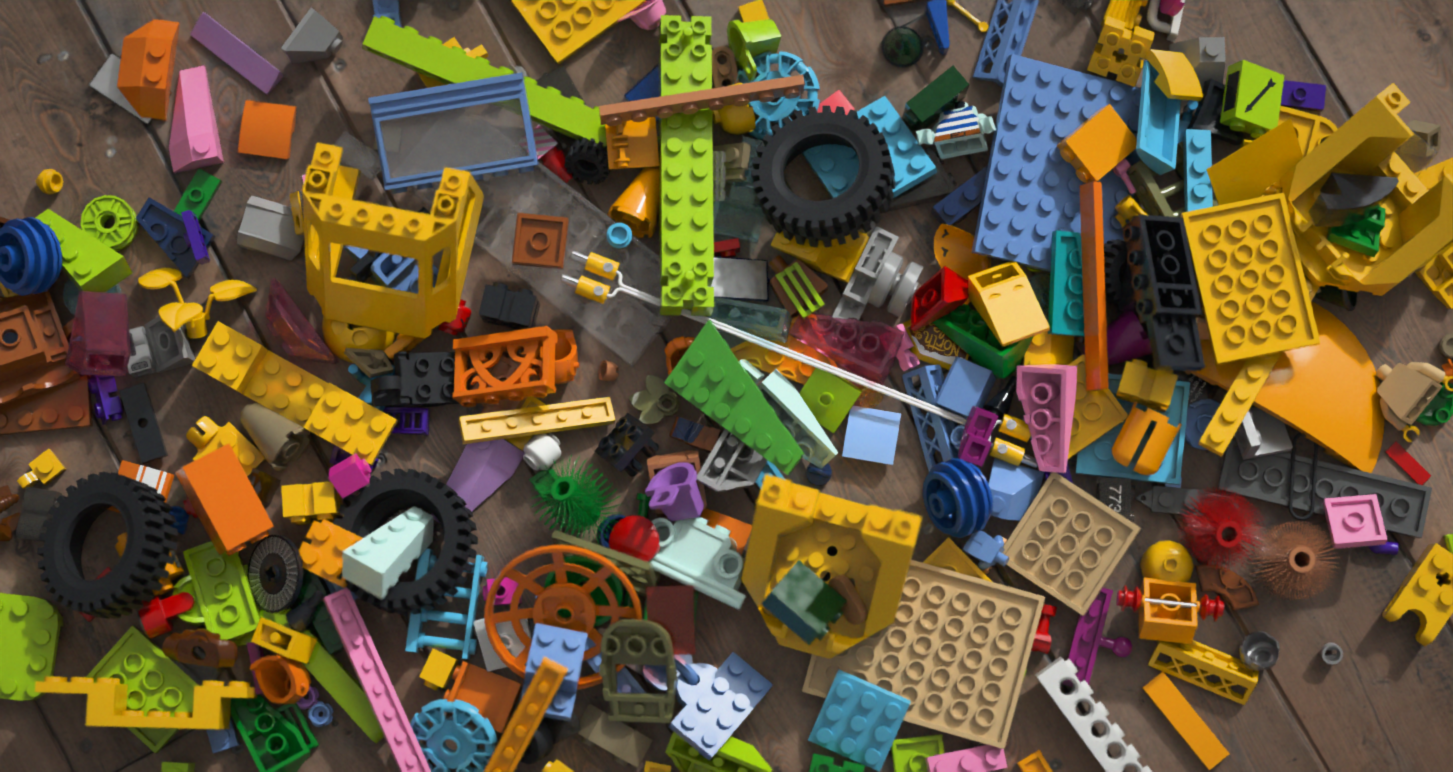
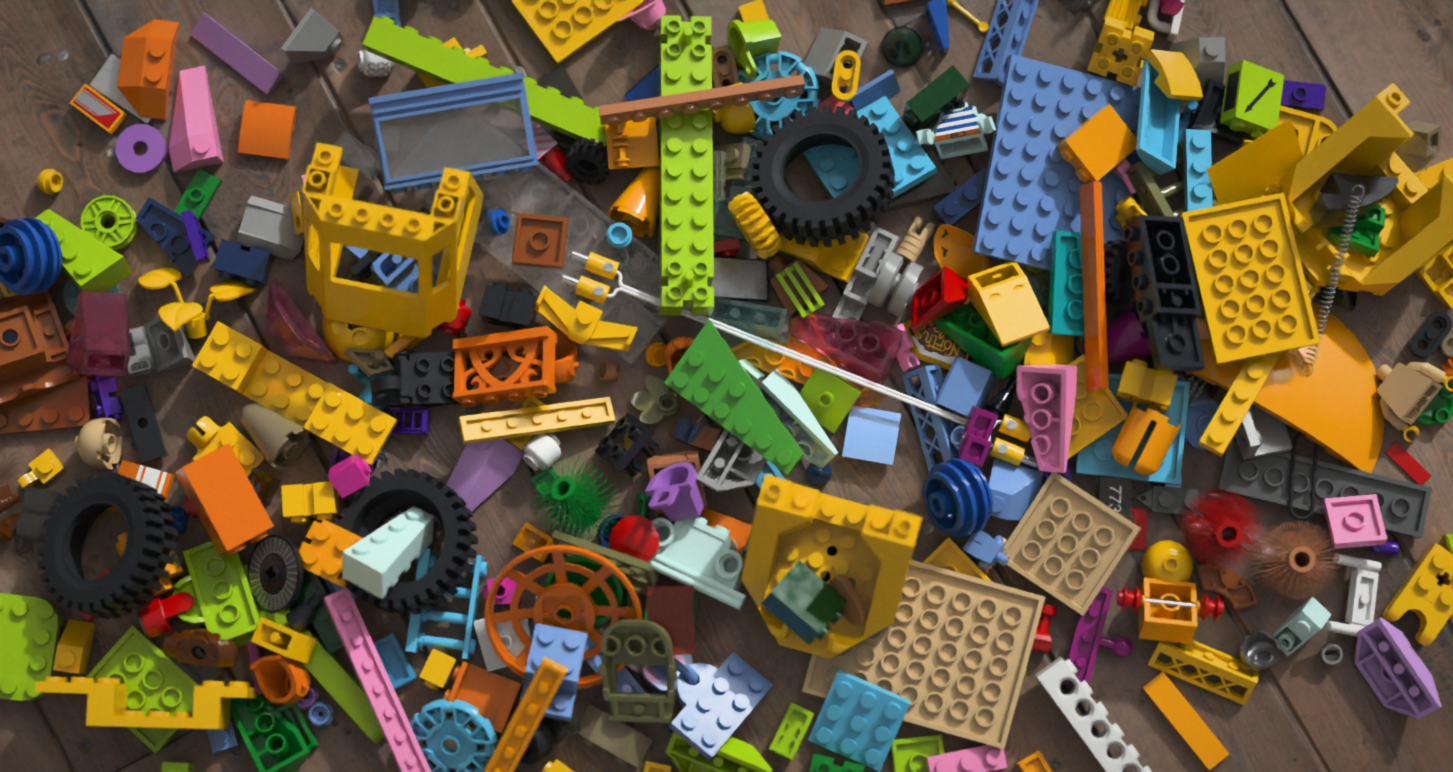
none -> yellow slope [53,619,96,675]
none -> slope [70,84,127,135]
none -> tan cylinder [75,418,123,470]
none -> medium lavender tile [115,124,167,174]
none -> dark blue brick [213,239,275,288]
none -> white head [357,49,396,77]
none -> dark azure tile [374,632,418,690]
none -> blue plate [485,209,510,237]
none -> light orange slope [512,522,554,565]
none -> yellow plate [534,285,639,352]
none -> light orange plate [645,342,666,367]
none -> yellow gear [728,192,782,259]
none -> lime plate [769,702,815,761]
none -> light grey slope [804,27,868,94]
none -> yellow plate [831,50,861,102]
none -> medium blue slope [849,69,900,111]
none -> tan hinge [895,216,937,264]
none -> red window [1128,508,1148,550]
none -> light aqua slope [1271,596,1331,657]
none -> light grey piece [1302,185,1364,376]
none -> white plate [1325,553,1381,637]
none -> lavender wedge [1354,617,1441,720]
none -> black plate [1409,311,1452,358]

